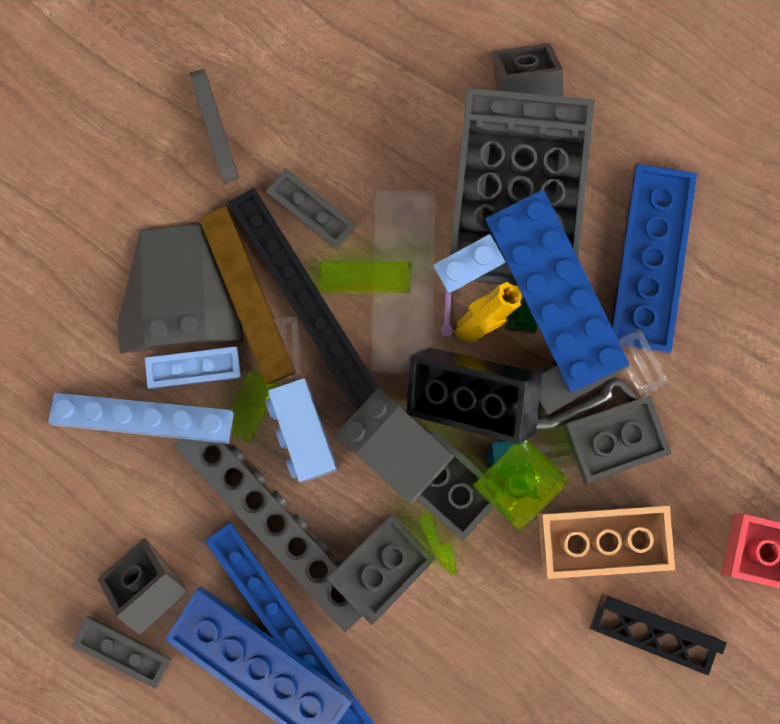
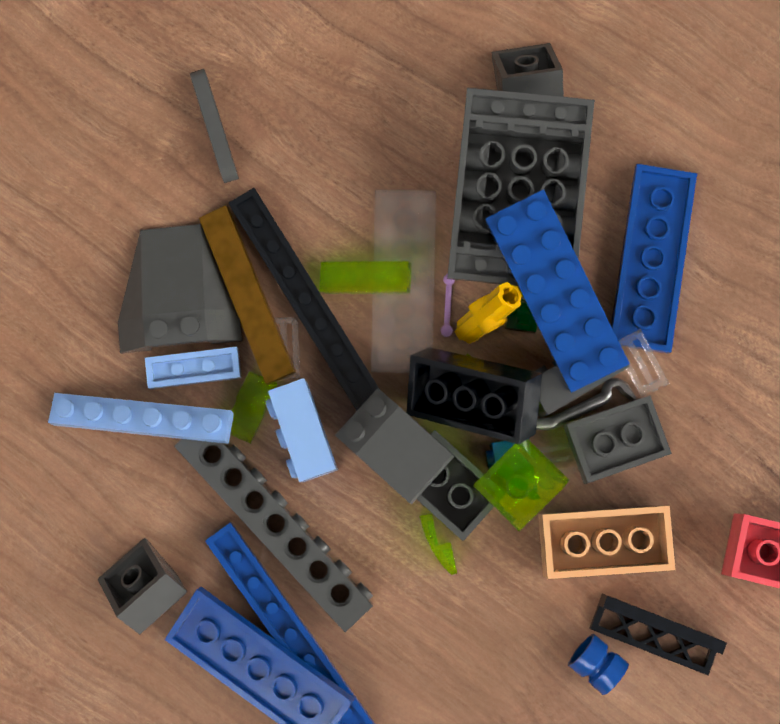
dark grey plate [71,616,172,689] -> none
dark grey plate [266,168,356,250] -> none
dark grey plate [327,514,435,625] -> none
light blue plate [433,234,506,294] -> none
none -> blue wheel [568,634,629,695]

